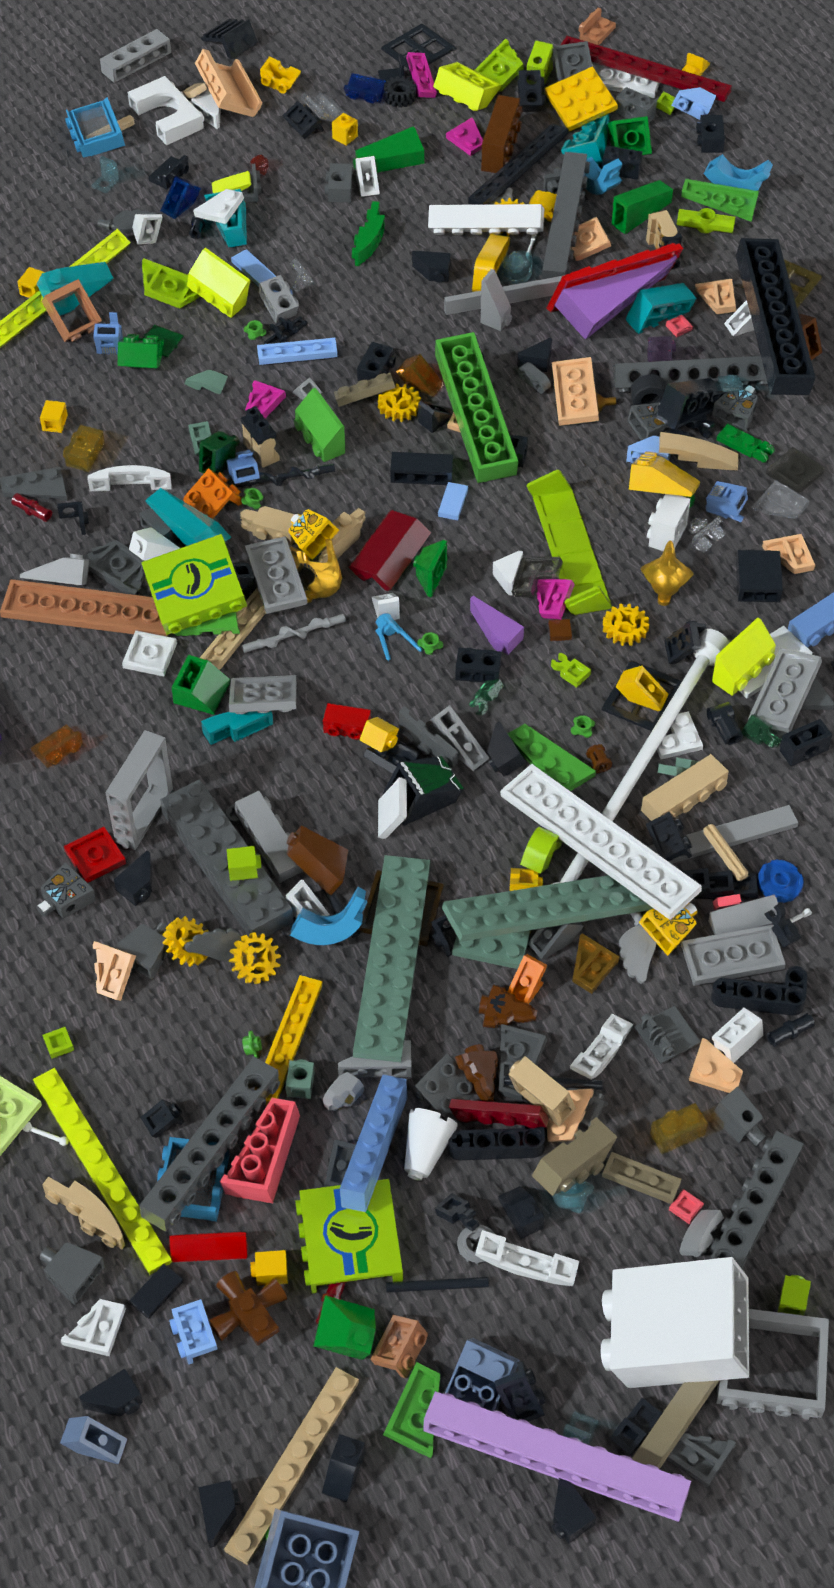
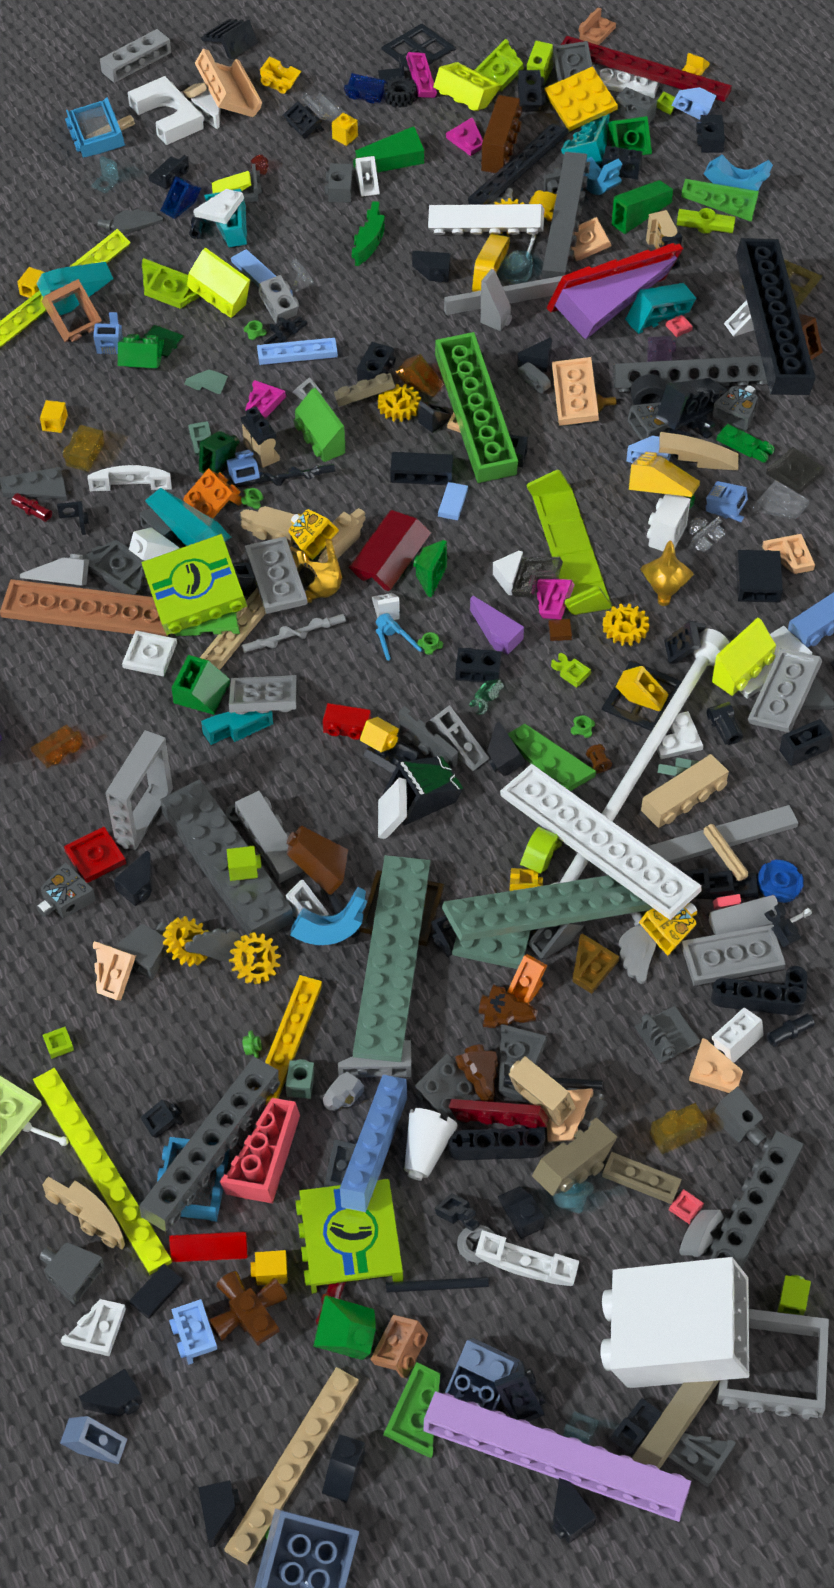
white slope [132,214,162,244] -> none
white slope [570,1014,633,1080] -> none
black bracket [646,811,693,862] -> none
light nougat wing [695,279,736,314] -> none
clear light blue bracket [718,375,743,392] -> none
clear green plate [742,714,781,748] -> none

